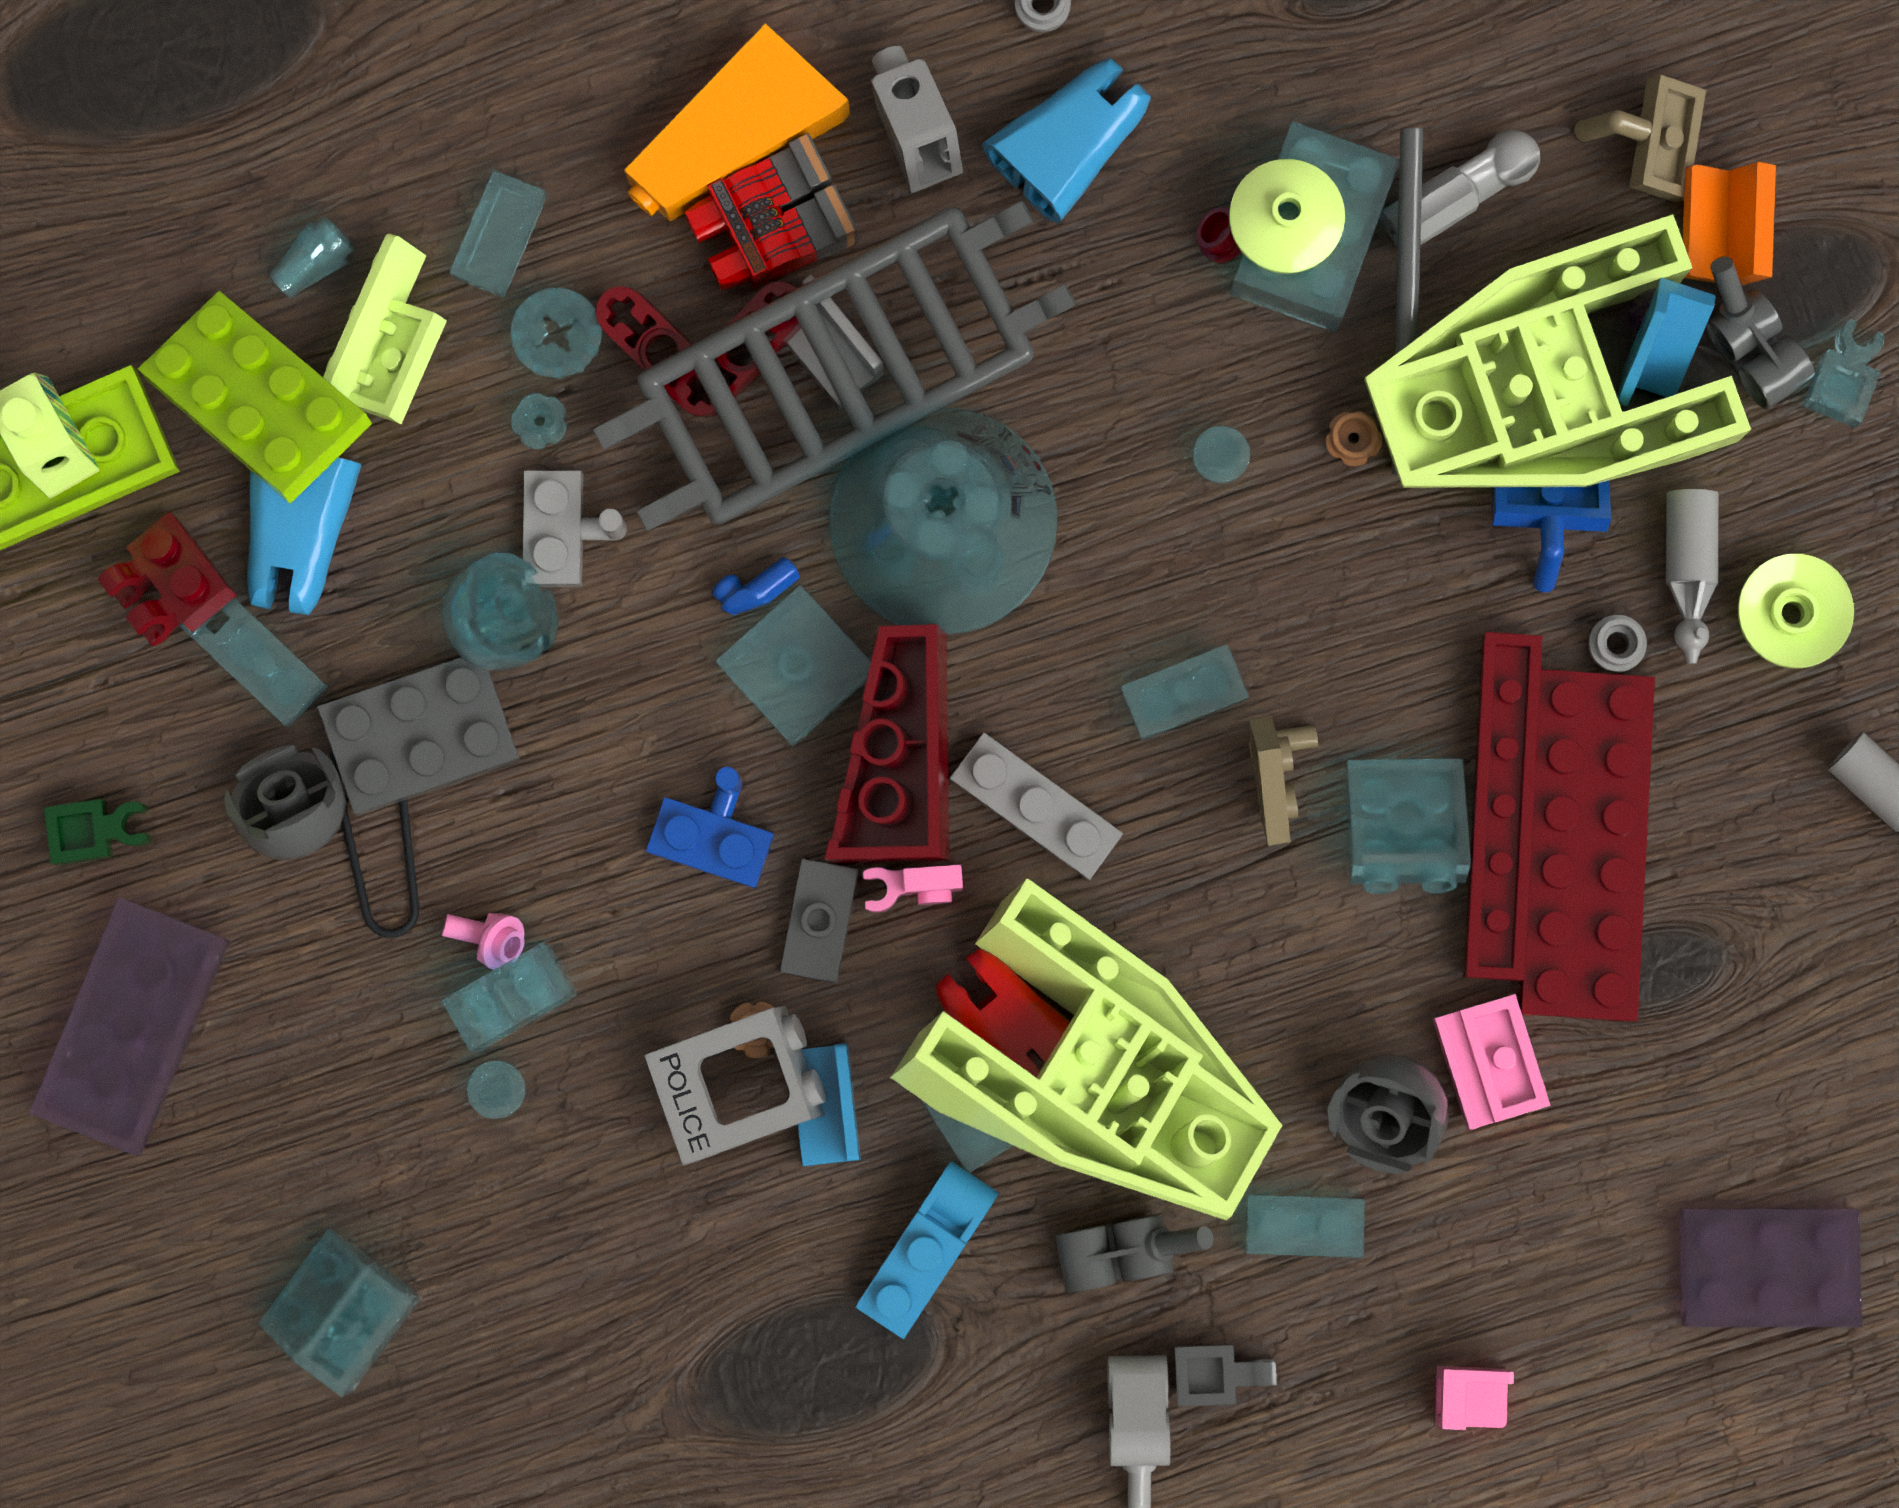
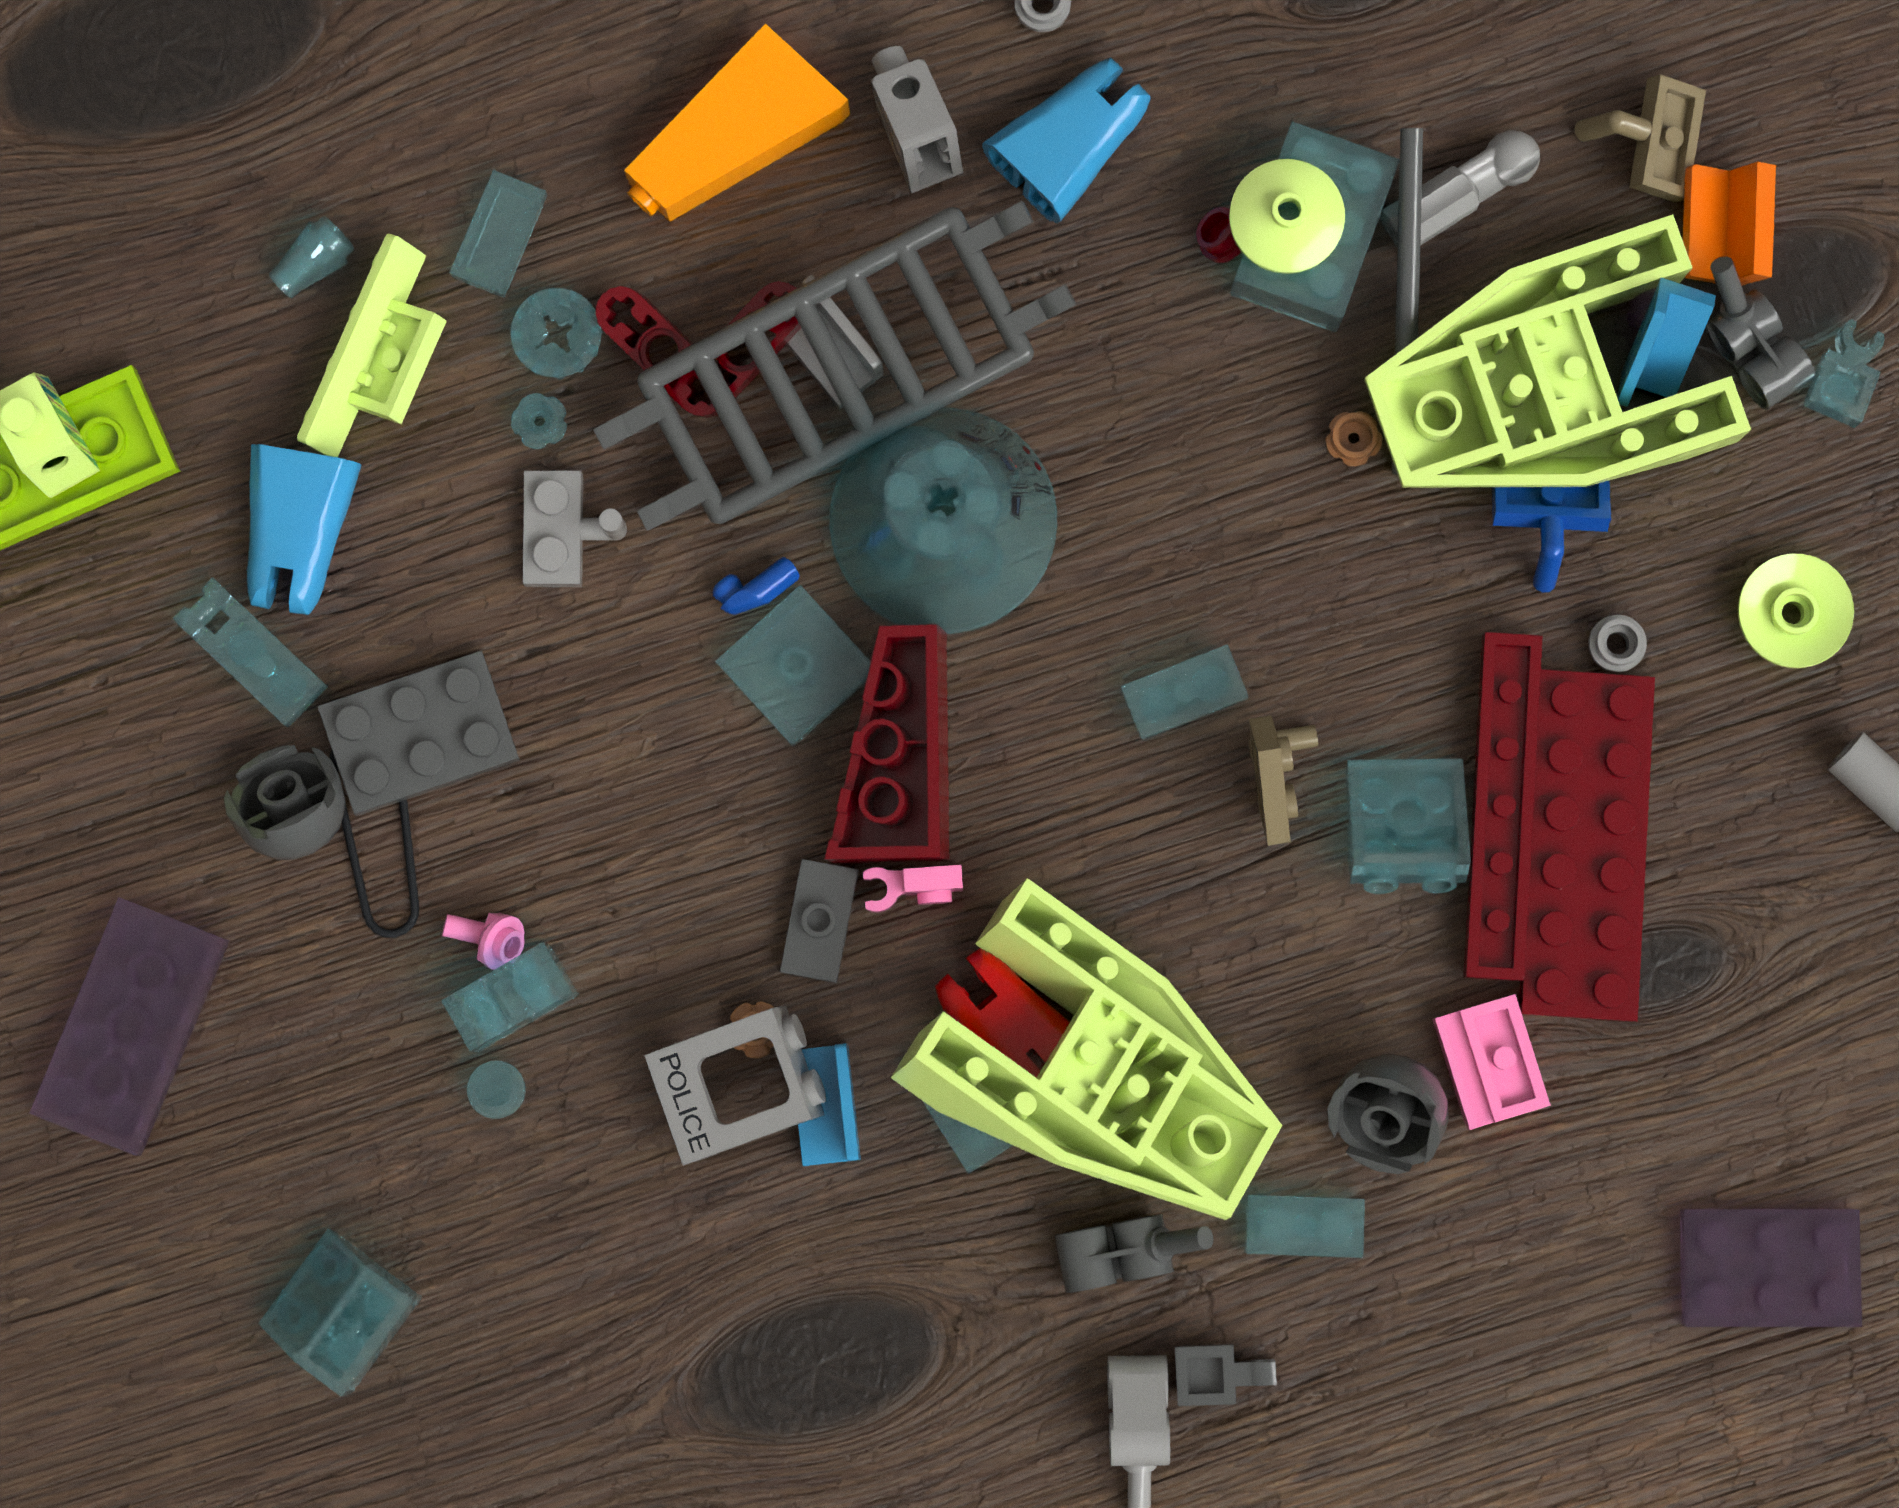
dark green plate [44,799,152,866] -> none
dark red plate [97,511,237,647] -> none
lime plate [138,291,372,504] -> none
clear light blue cylinder [441,552,559,671] -> none
blue plate [646,767,775,889] -> none
hips [684,133,857,290] -> none
dark azure plate [855,1161,1000,1339] -> none
light grey plate [950,733,1124,881] -> none
clear light blue plate [1193,426,1250,484] -> none
bright pink panel [1435,1366,1514,1430] -> none
light grey wheel [1666,489,1719,664] -> none

